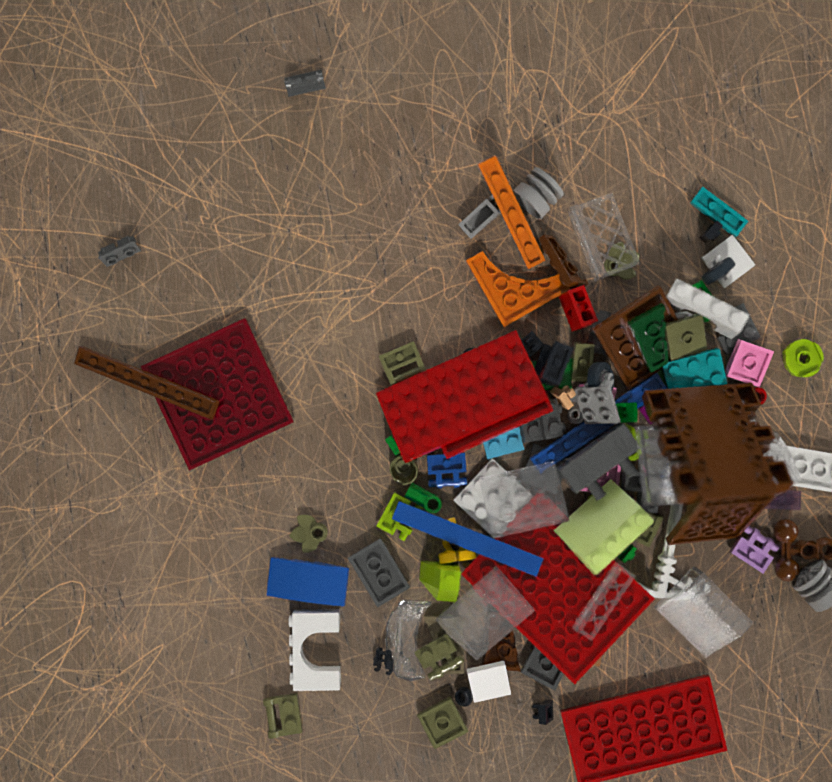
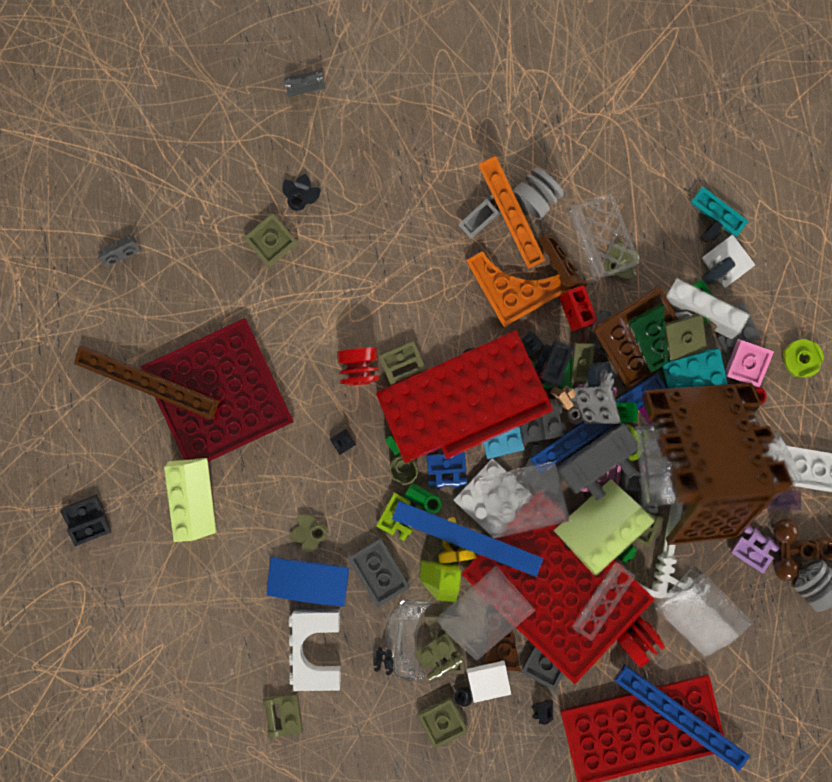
none -> black slope [60,494,111,546]
none -> yellowish green slope [164,458,217,542]
none -> olive plate [244,213,298,268]
none -> black plate [282,174,321,211]
none -> black tile [330,429,356,455]
none -> red wheel [336,347,380,386]
none -> blue tile [613,664,750,771]
none -> red wheel [617,616,666,668]

